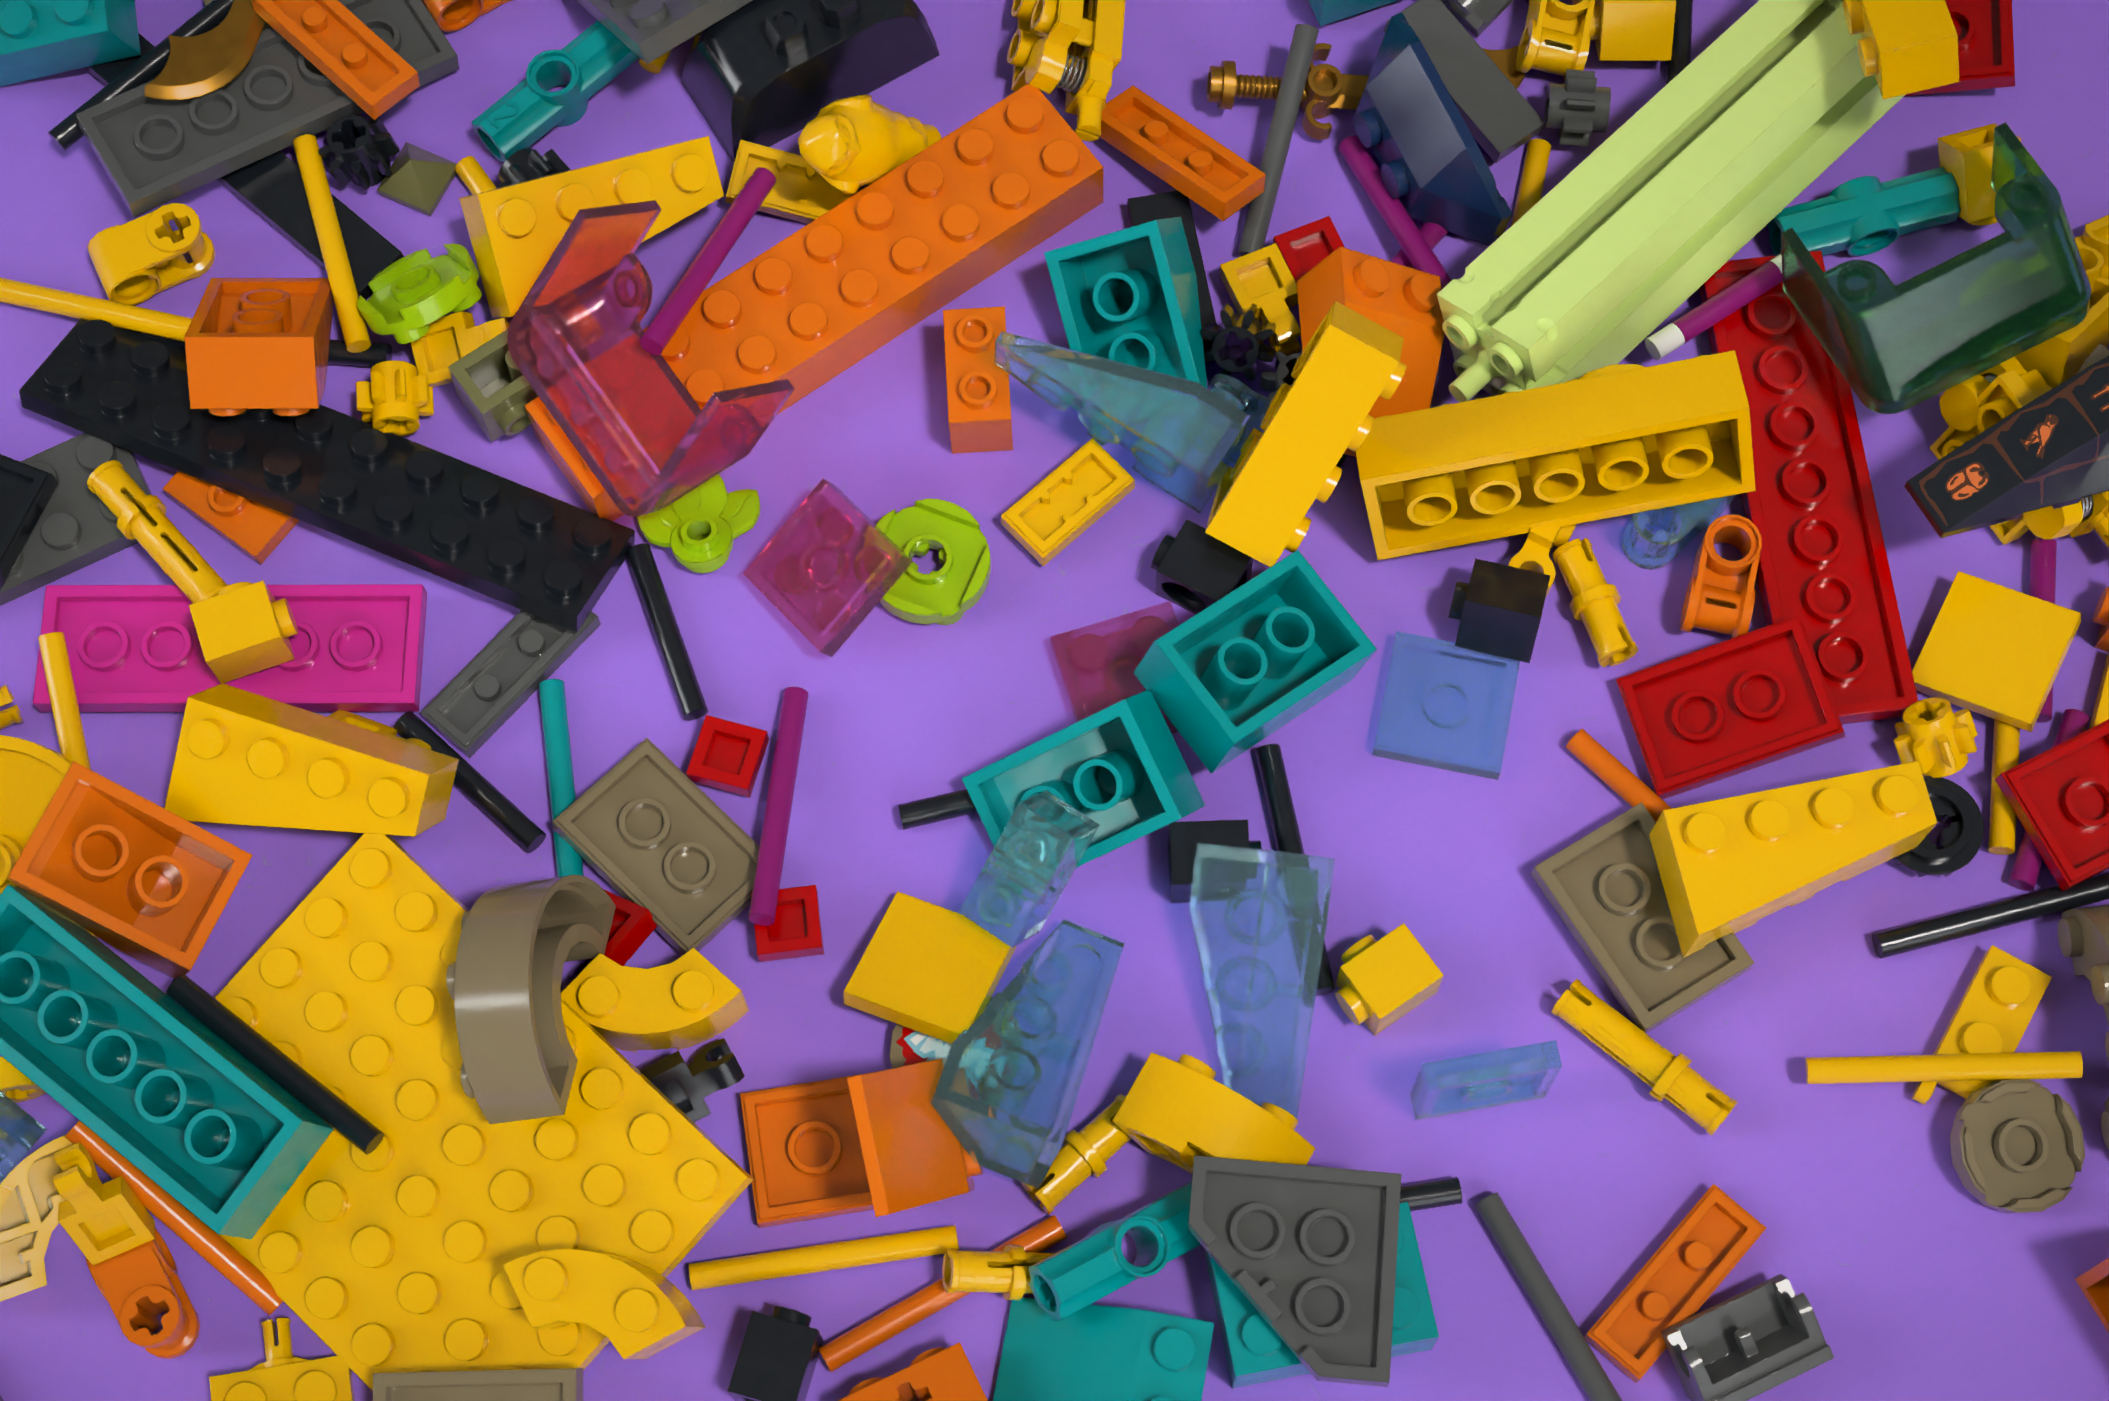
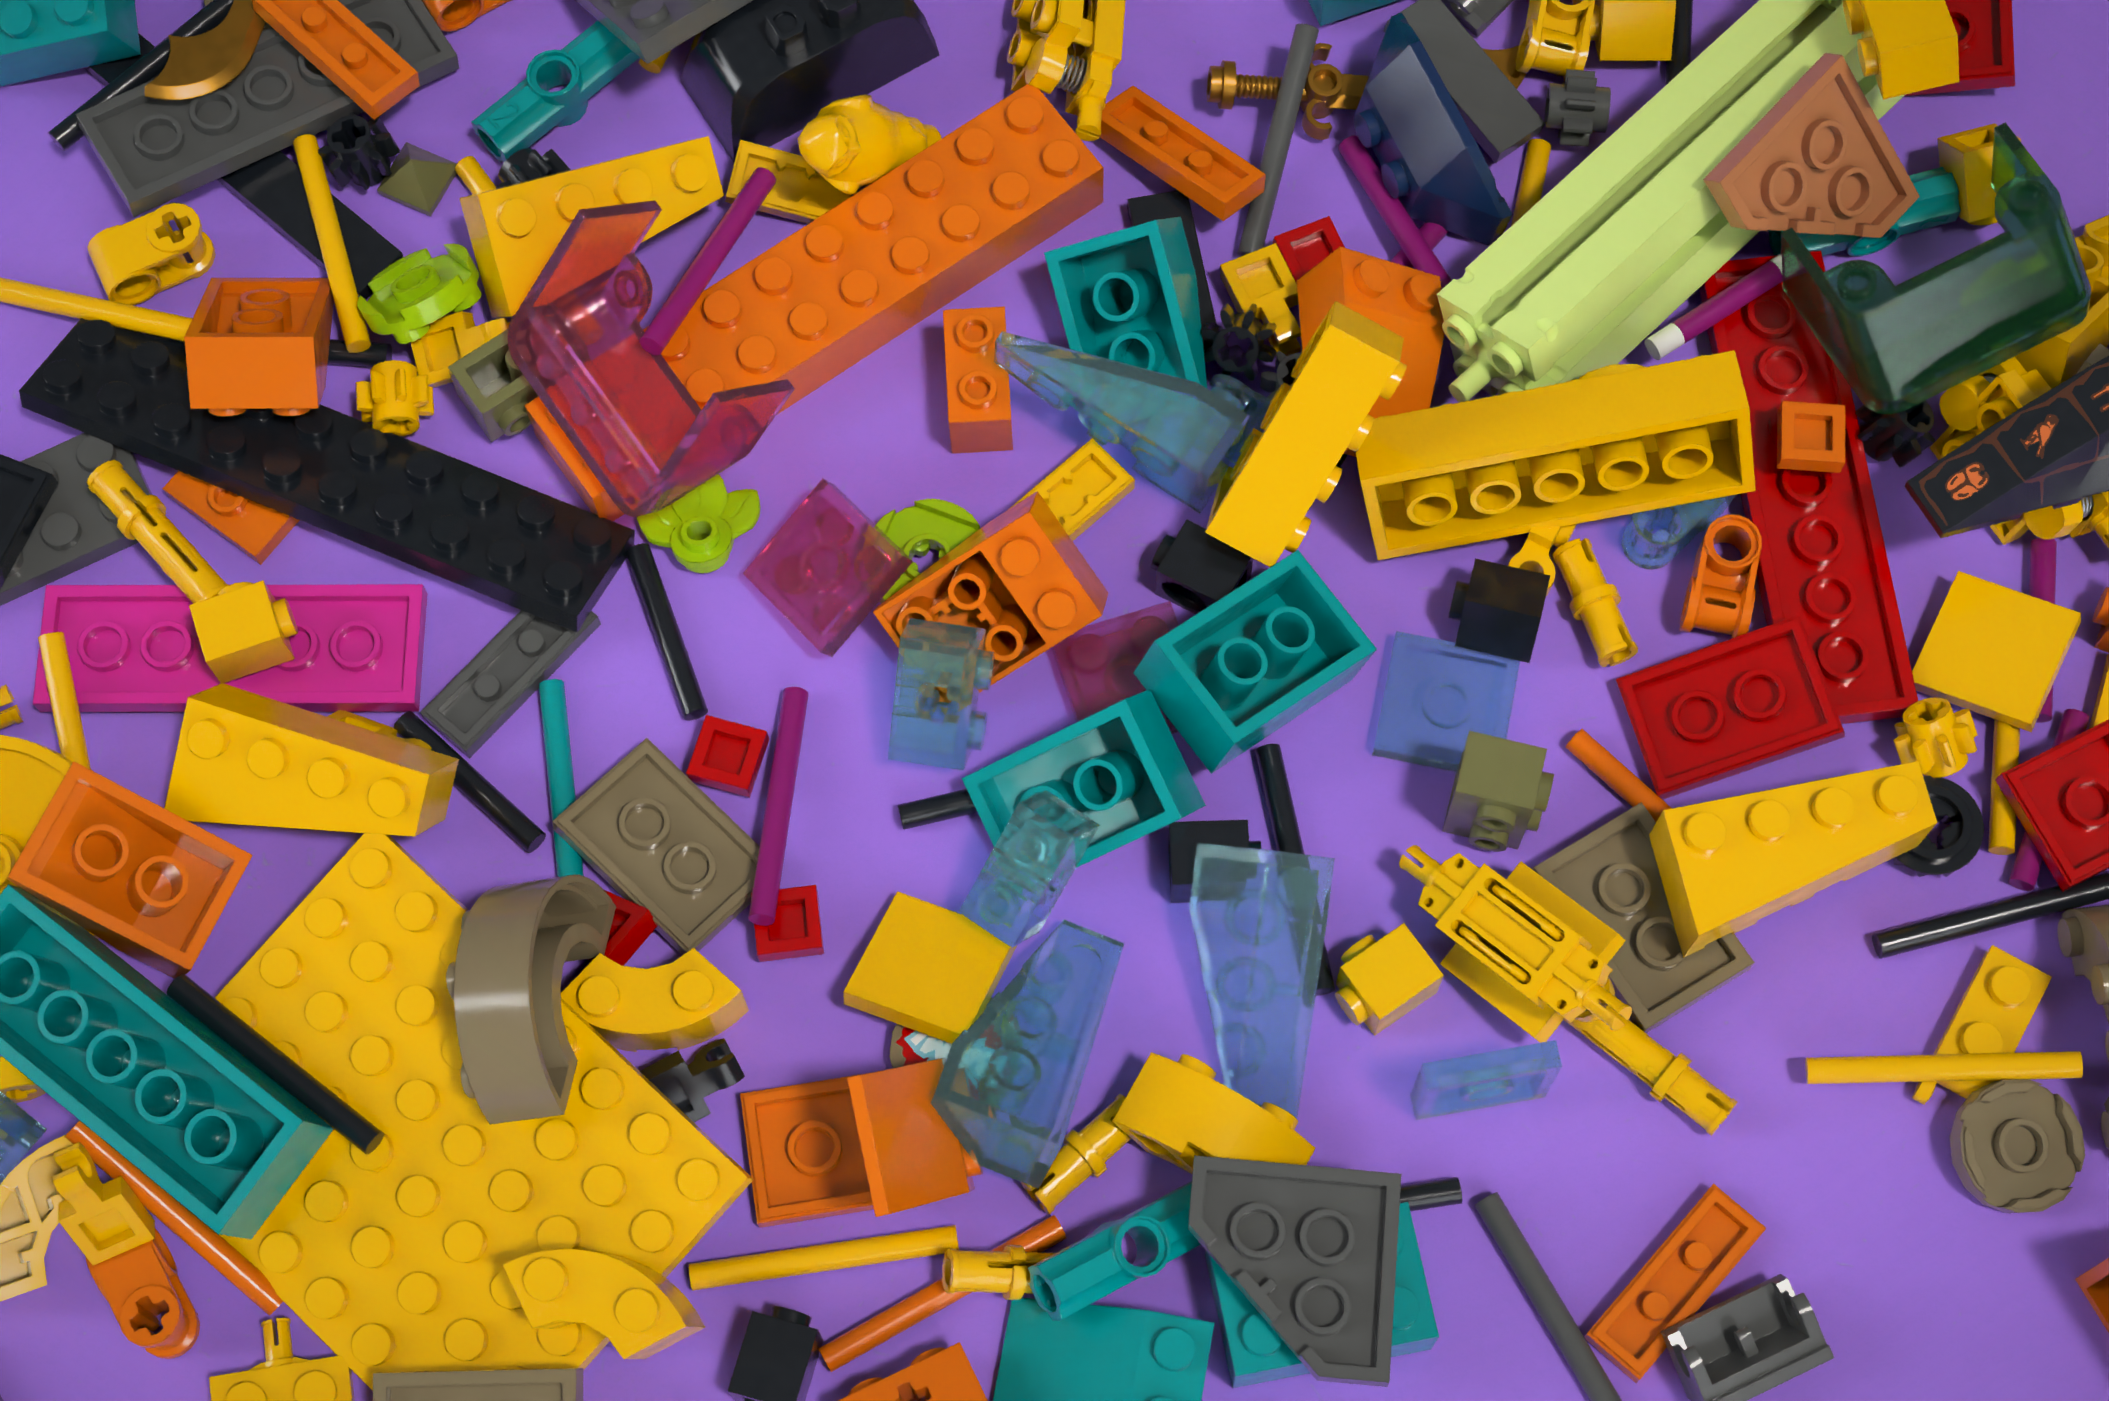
none -> orange slope [873,491,1109,714]
none -> clear light blue brick [888,618,994,770]
none -> yellow piece [1399,845,1632,1045]
none -> olive brick [1442,730,1554,852]
none -> nougat plate [1703,53,1920,238]
none -> orange plate [1777,401,1845,473]
none -> black gear [1855,385,1935,468]

